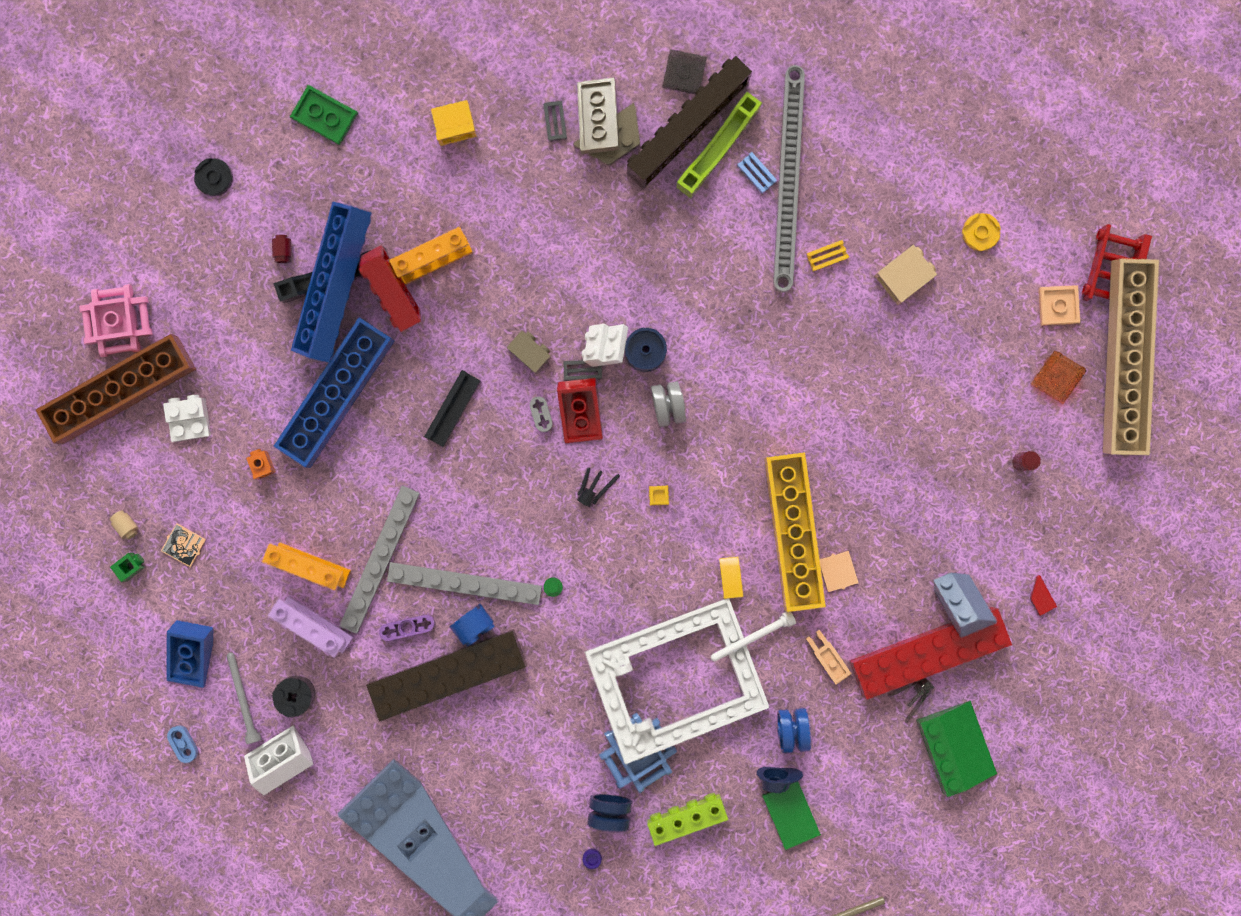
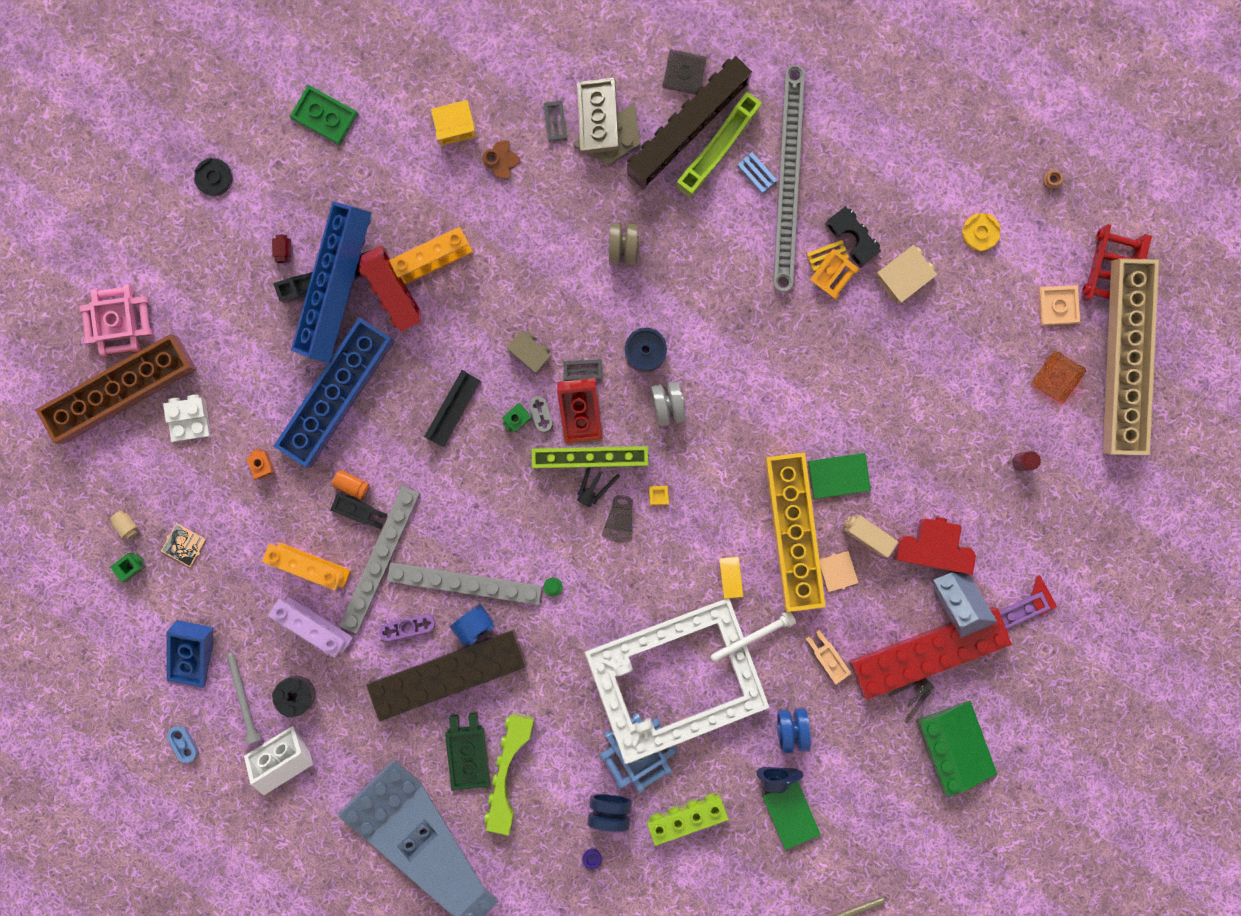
white plate [582,324,628,367] -> none
none -> black hinge [330,493,387,529]
none -> orange piece [332,469,370,500]
none -> dark green tile [445,712,490,791]
none -> dark orange plate [482,141,521,179]
none -> lime arch [484,713,535,836]
none -> green brick [502,403,533,433]
none -> lime brick [532,446,648,469]
none -> clear smoke piece [602,495,633,543]
none -> dark tan wheel [609,222,639,266]
none -> green tile [808,453,871,499]
none -> light orange plate [809,249,860,300]
none -> black arch [825,206,881,268]
none -> tan brick [843,515,898,558]
none -> red brick [893,517,976,575]
none -> medium lavender tile [1000,592,1050,629]
none -> nougat plate [1043,170,1063,189]

